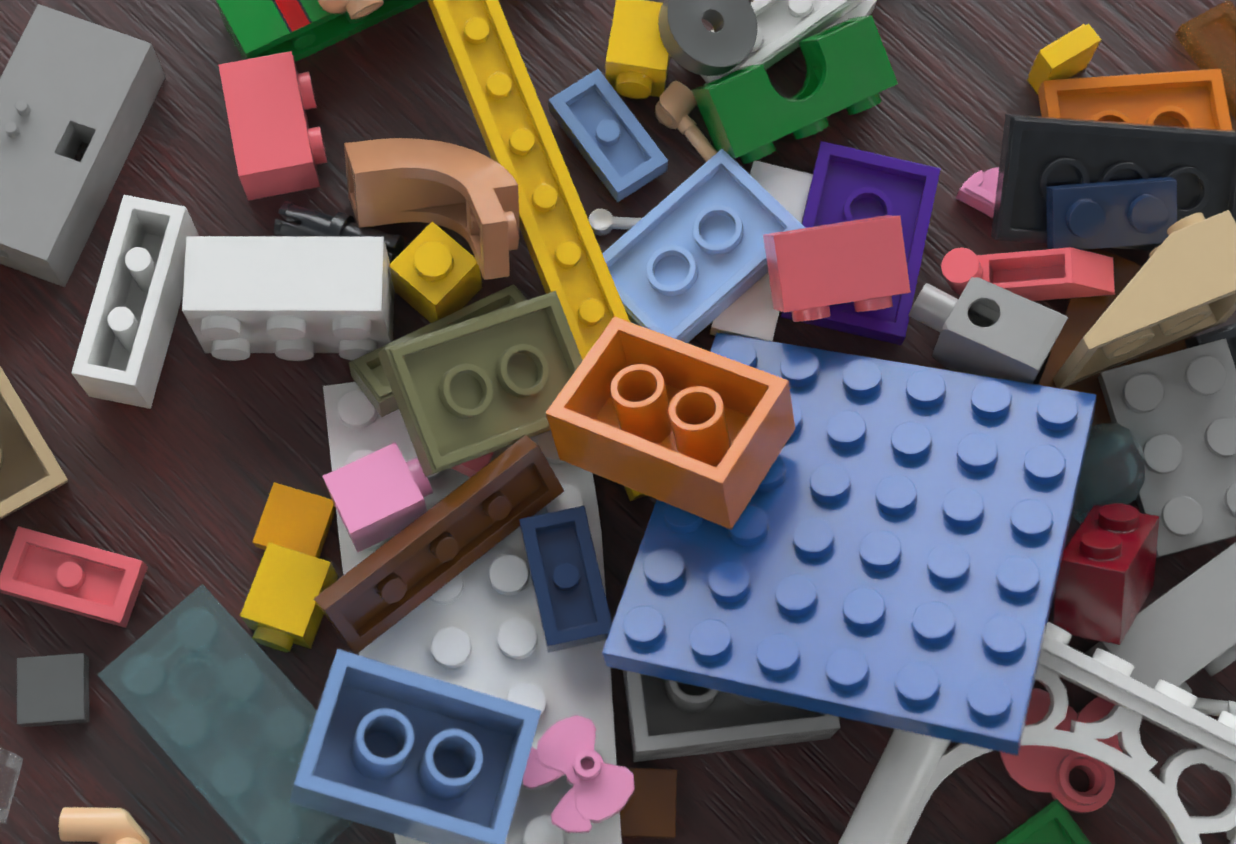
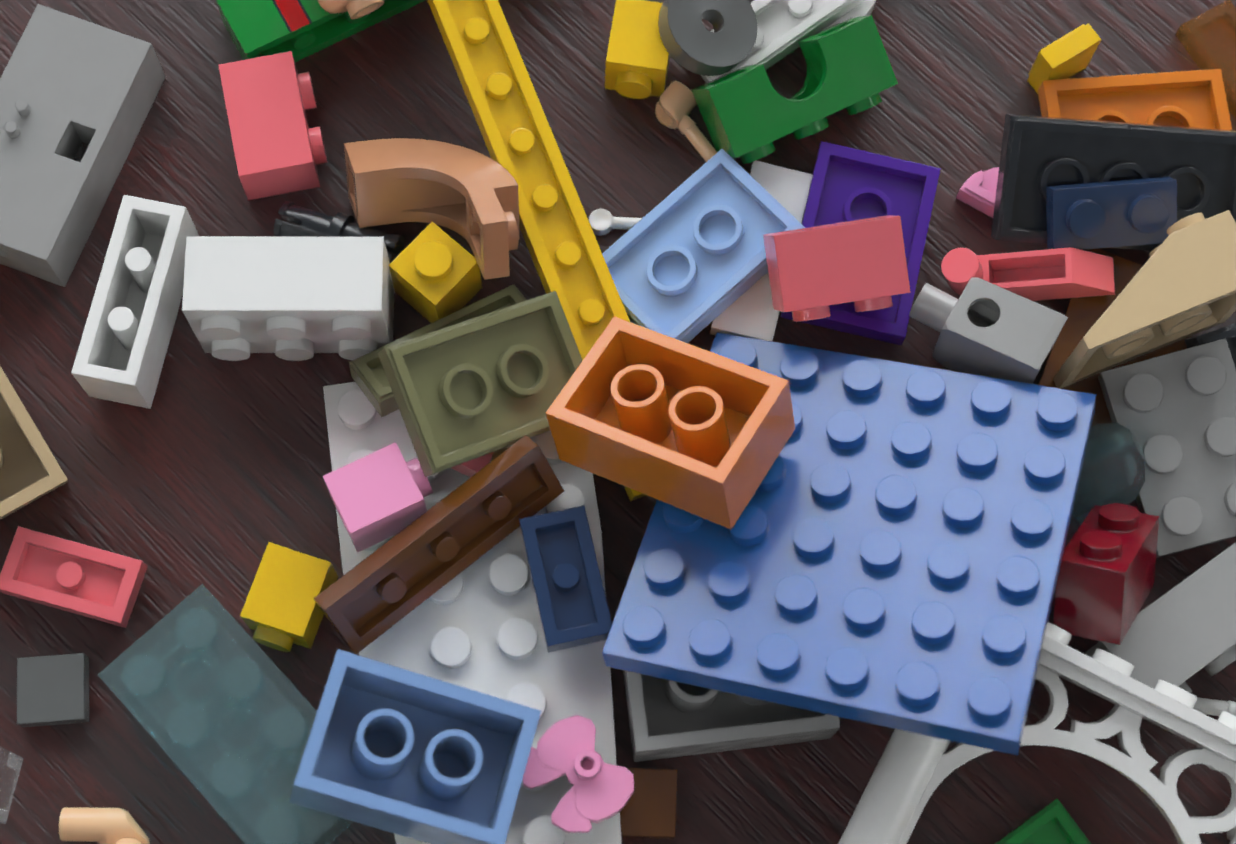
light orange tile [252,482,336,558] -> none
medium blue plate [548,69,668,202] -> none
coral plate [999,688,1123,813] -> none

